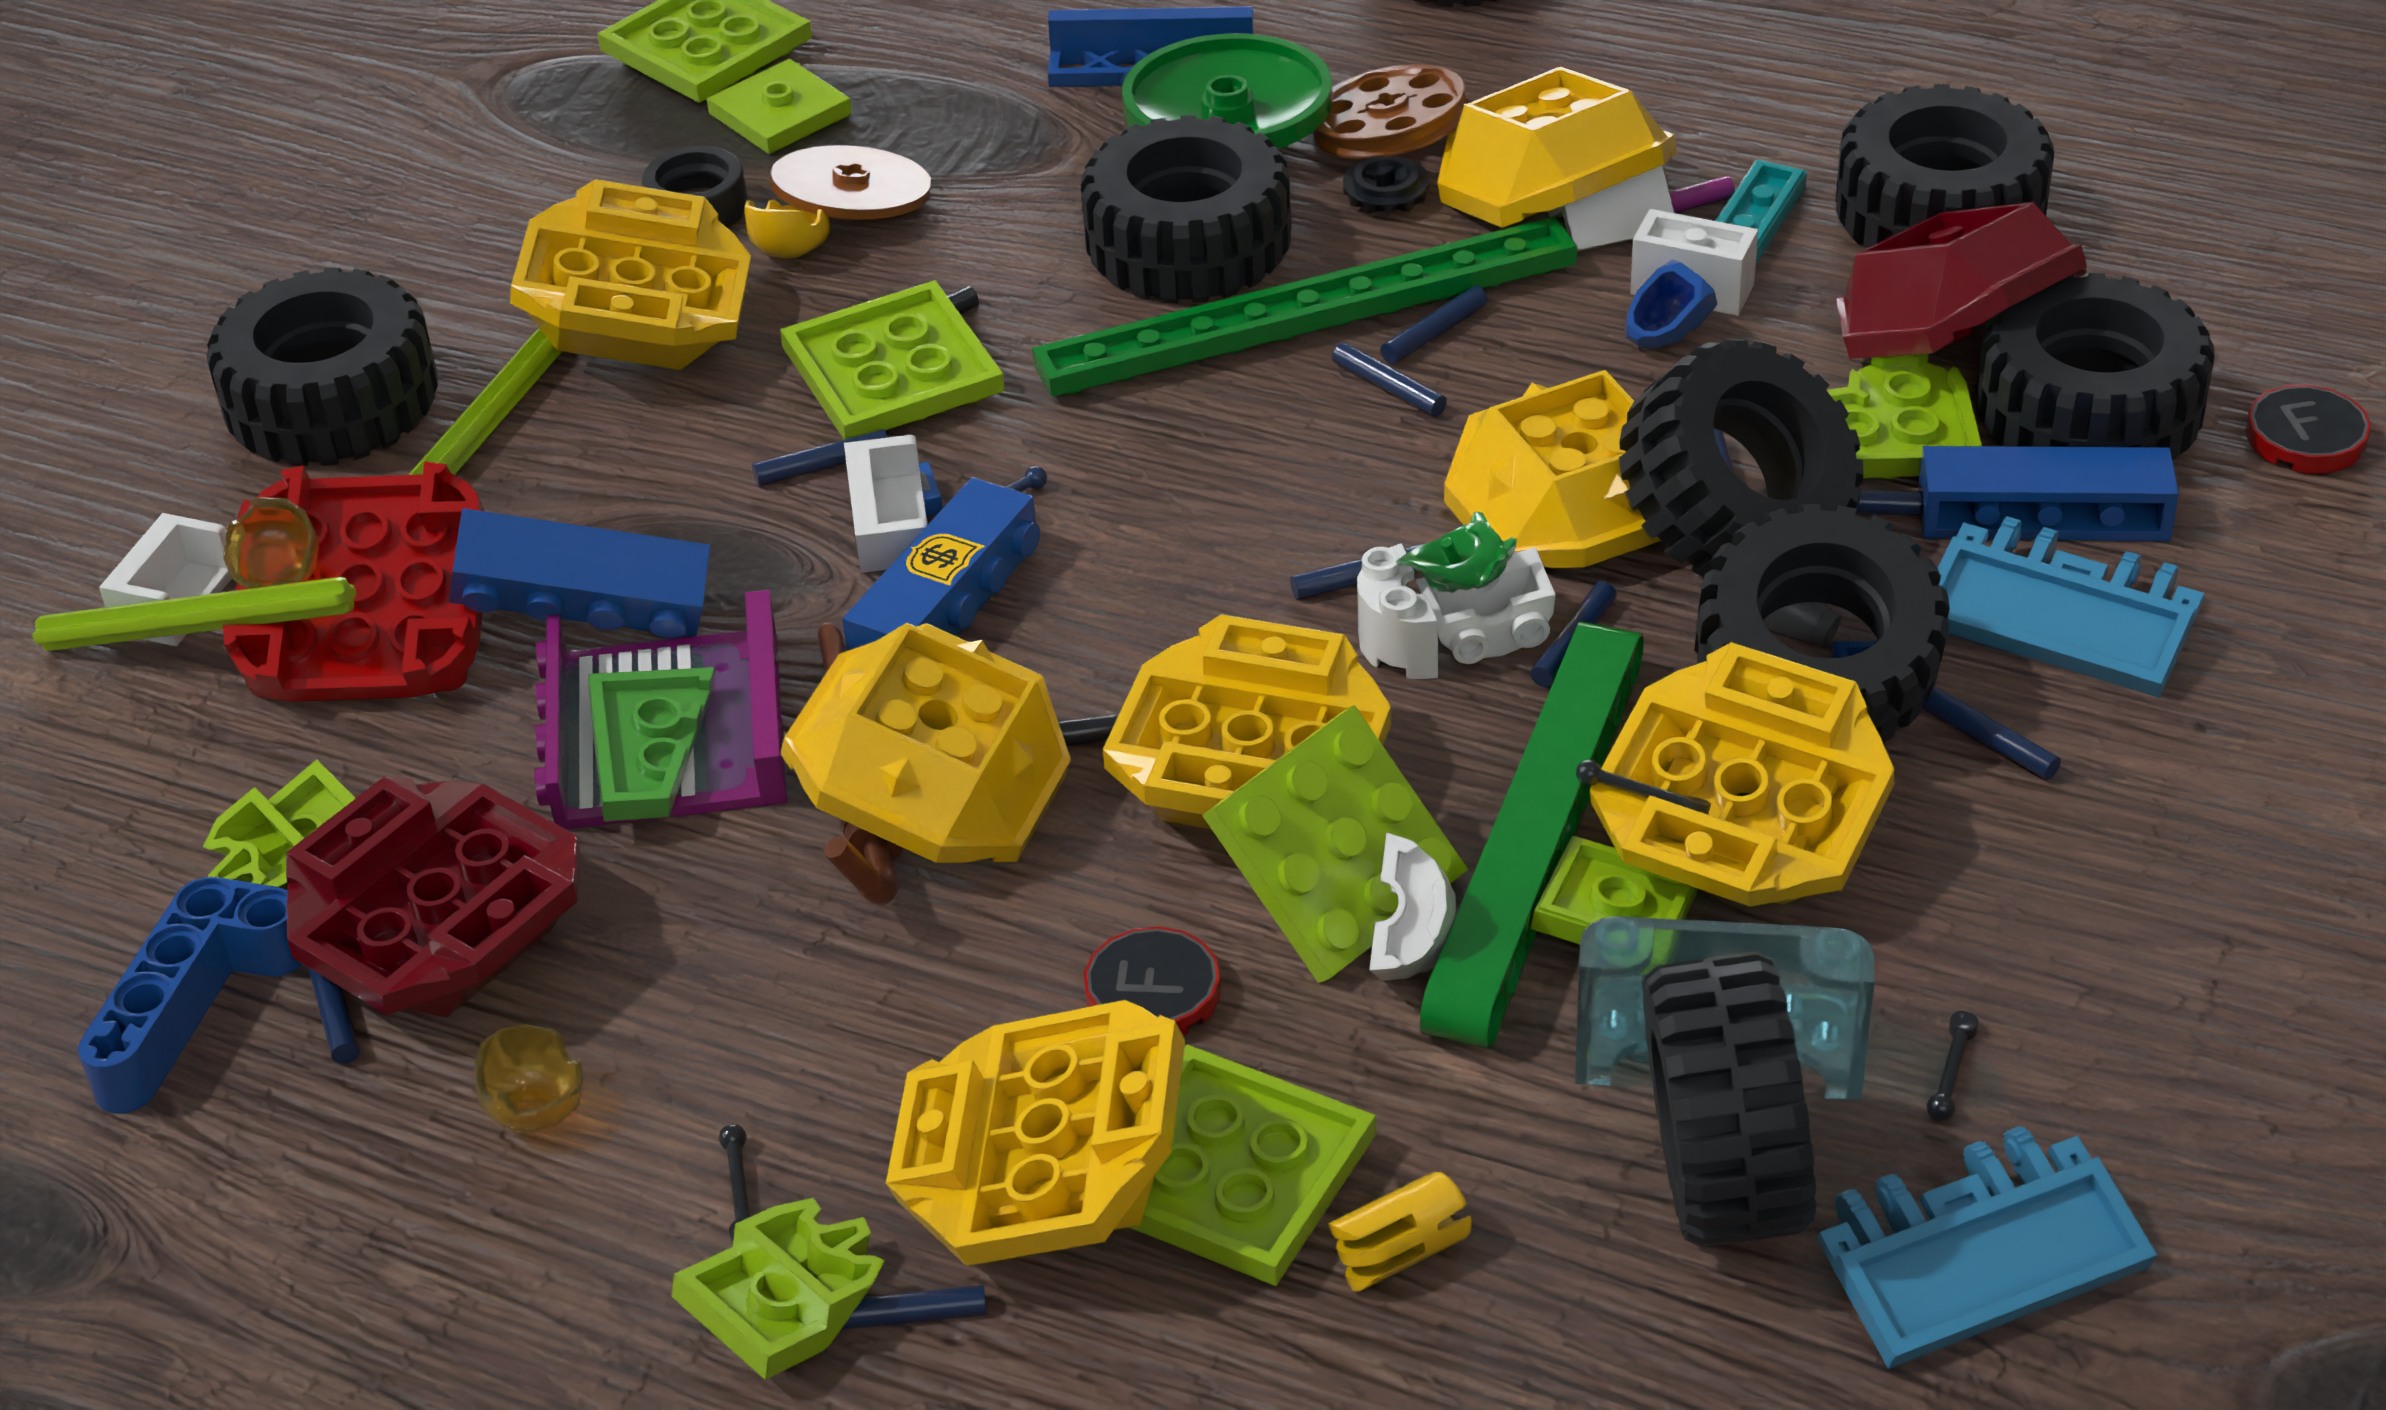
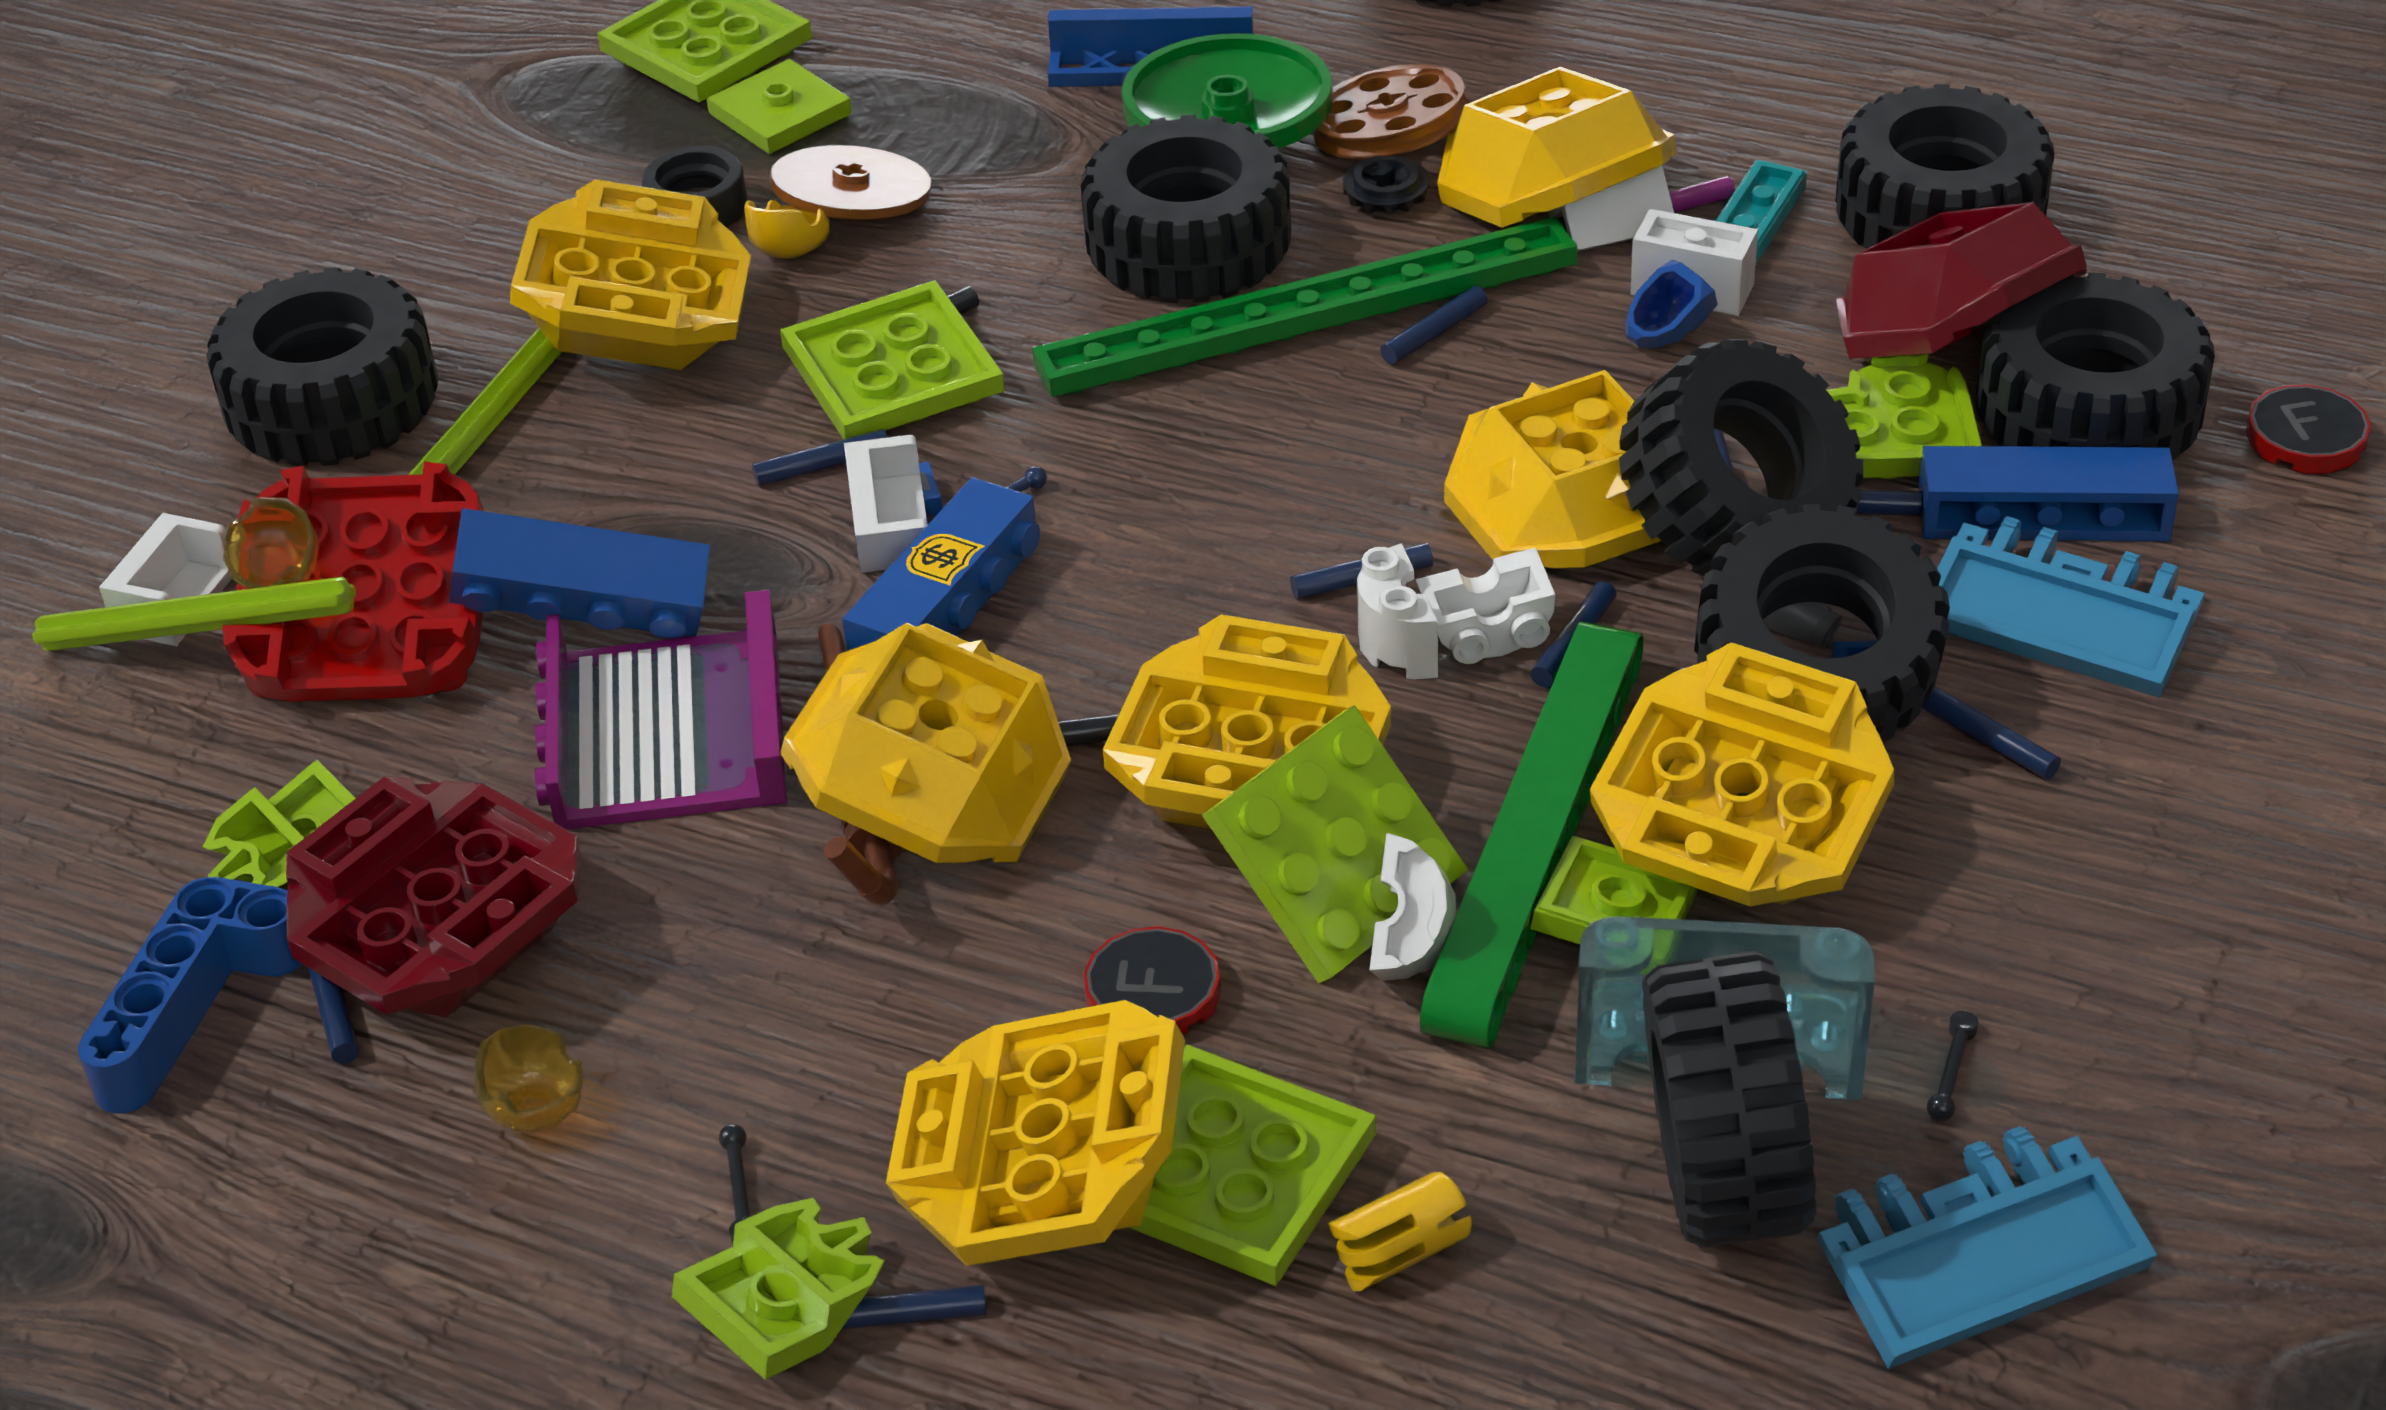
bright green wing [588,667,715,821] -> none
dark blue piece [1332,342,1447,417] -> none
green hat [1395,511,1517,593] -> none
black hinge [1576,759,1711,815] -> none

